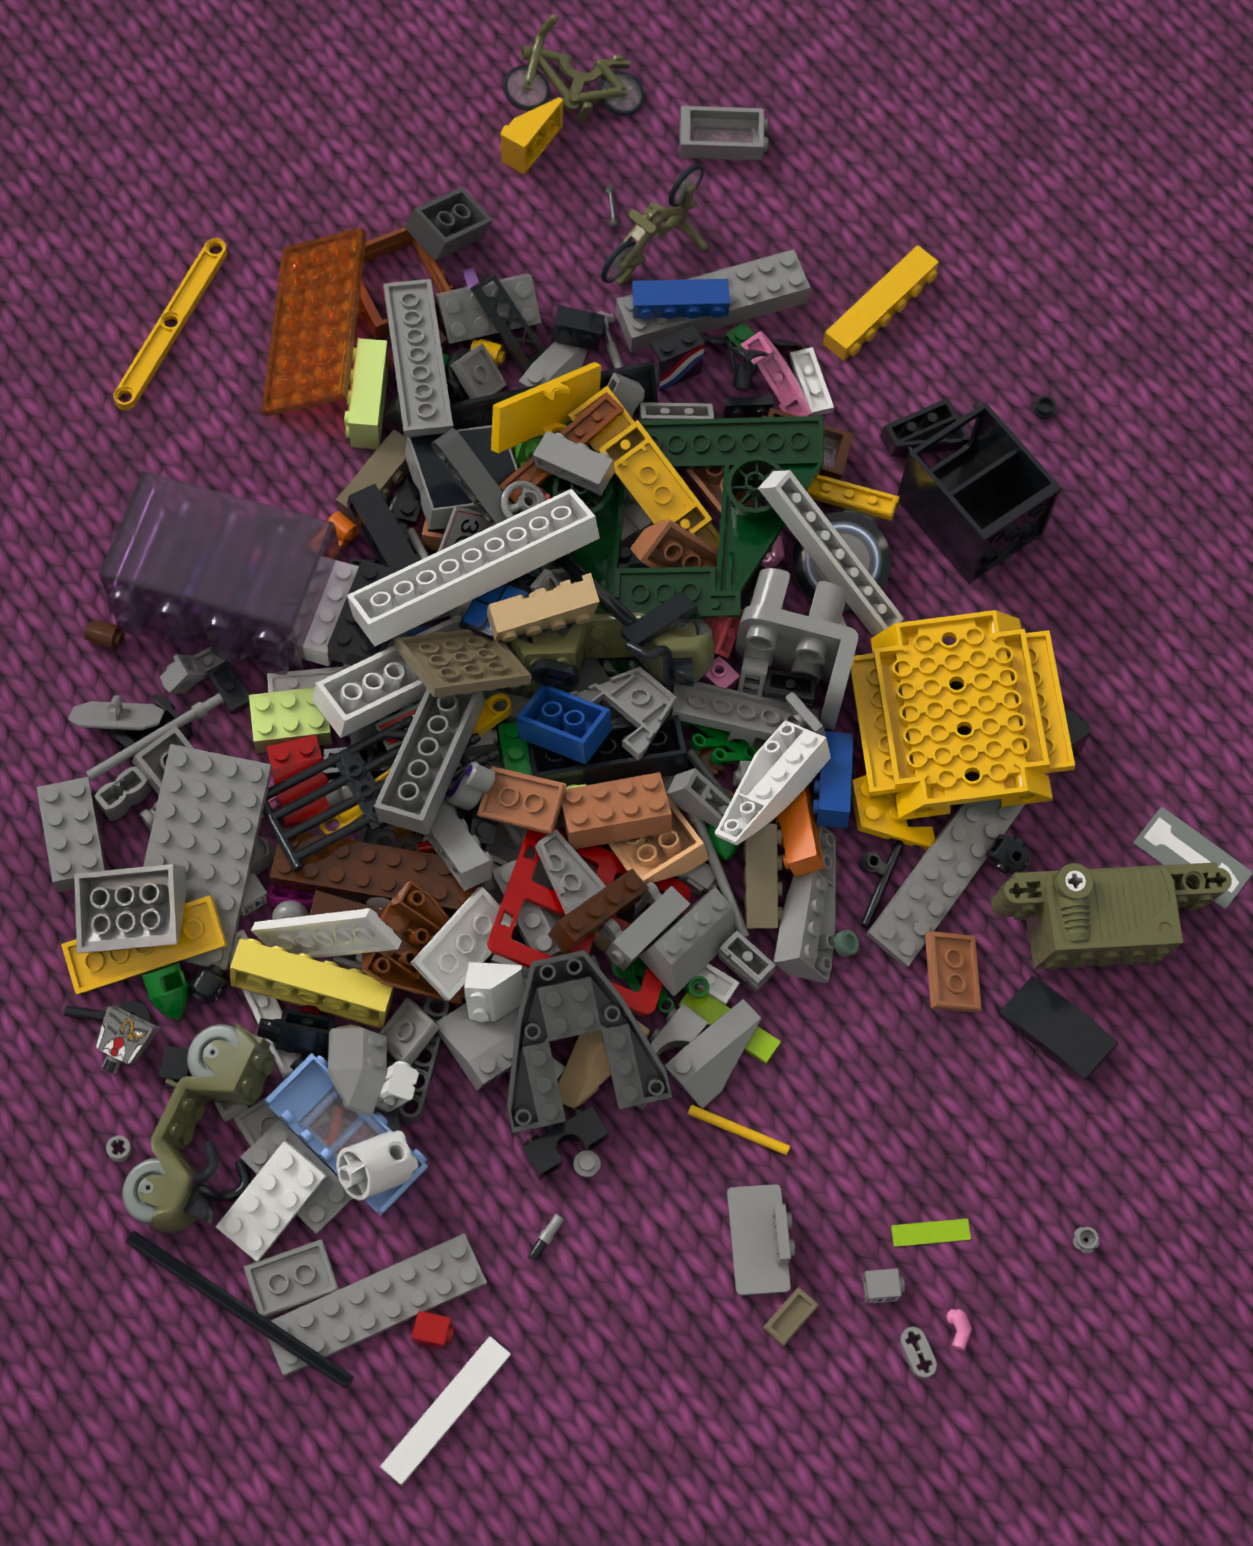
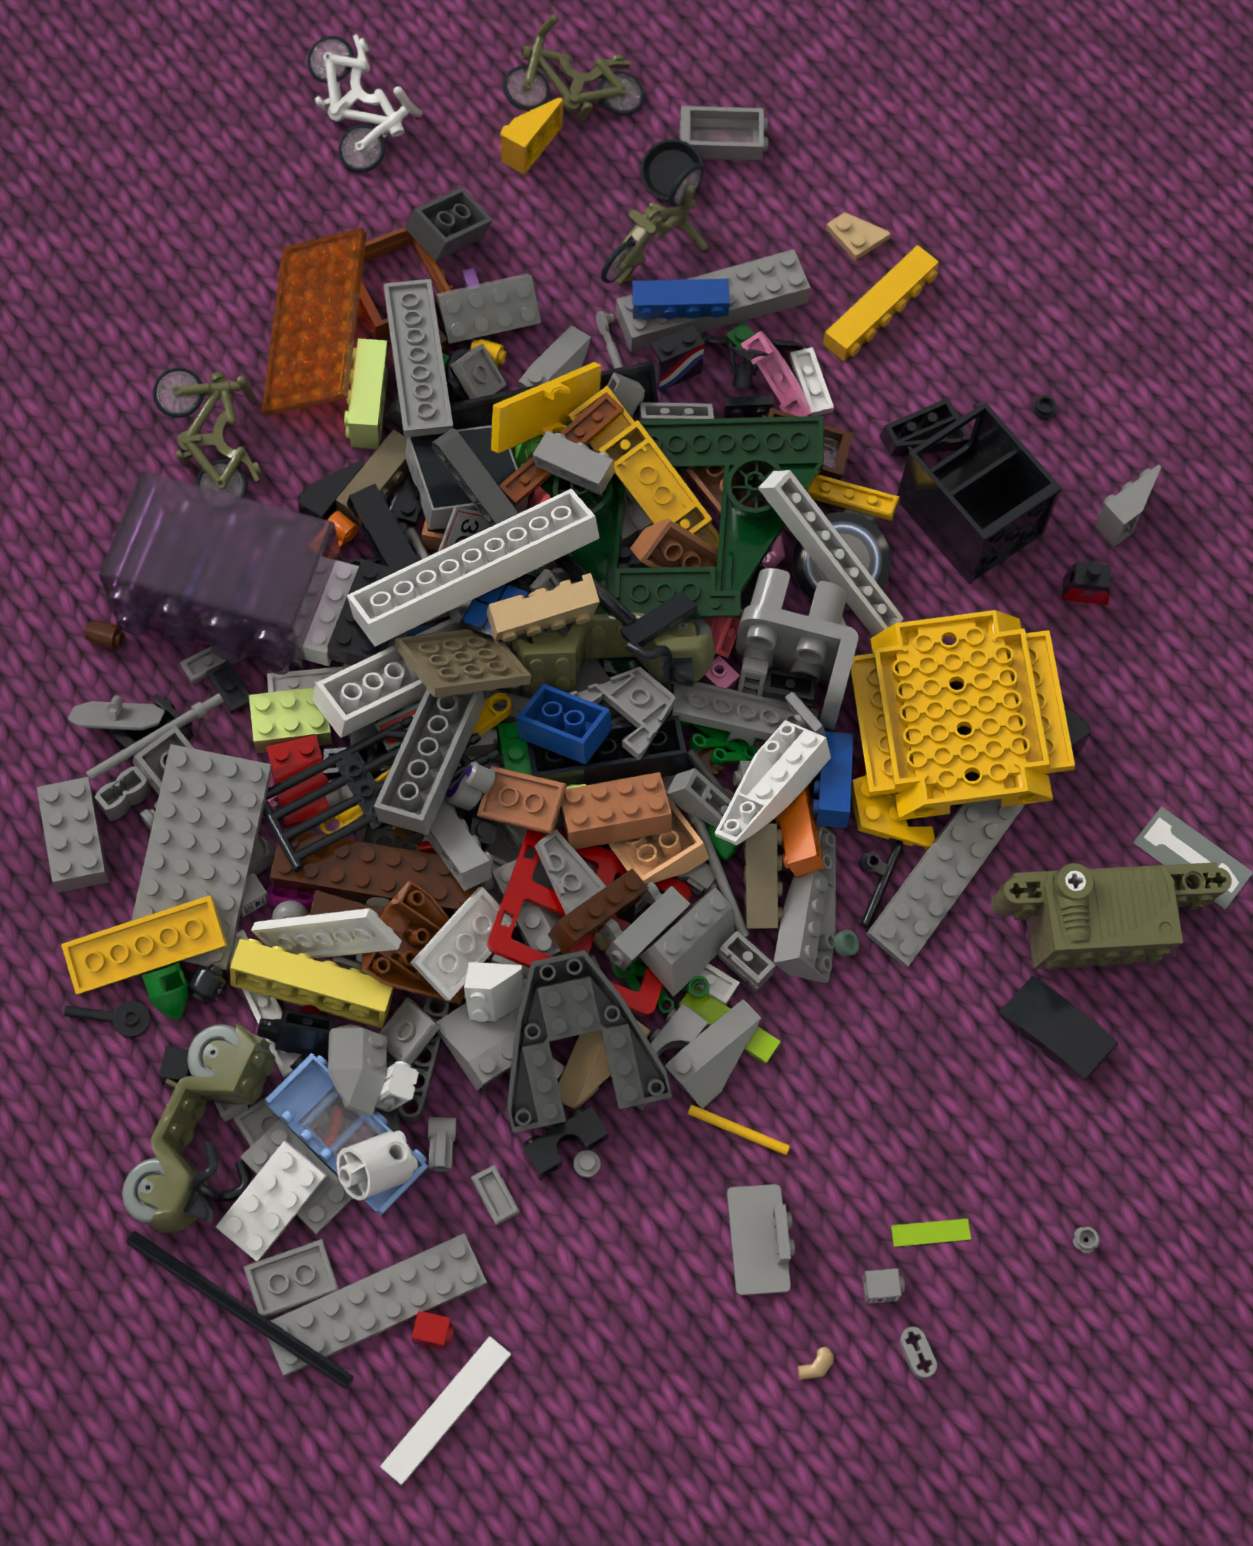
light grey slope [74,864,187,953] -> none
torso [96,1006,160,1074] -> none
light grey bush [106,1136,132,1162] -> none
yellow beam [114,238,227,411] -> none
light grey brick [160,654,204,694] -> none
black fence [470,273,545,372] -> none
light grey piece [501,481,547,519] -> none
light grey piece [528,1214,564,1259] -> none
black beam [531,658,579,690] -> none
black brick [551,305,605,352] -> none
dark grey hinge [606,185,619,228] -> none
dark tan tile [762,1287,819,1347] -> none
nougat tile [925,931,982,1013] -> none
bright pink arm [947,1309,972,1351] -> none
black brick [985,834,1032,875] -> none
none -> olive piece [153,367,263,511]
none -> black slope [297,460,365,528]
none -> piece [307,34,422,173]
none -> light grey piece [428,1117,456,1172]
none -> light grey tile [471,1165,520,1226]
none -> black piece [640,139,703,201]
none -> tan arm [798,1347,834,1380]
none -> tan wing [826,212,890,261]
none -> black torso [1062,561,1111,606]
none -> light grey slope [1095,465,1161,547]

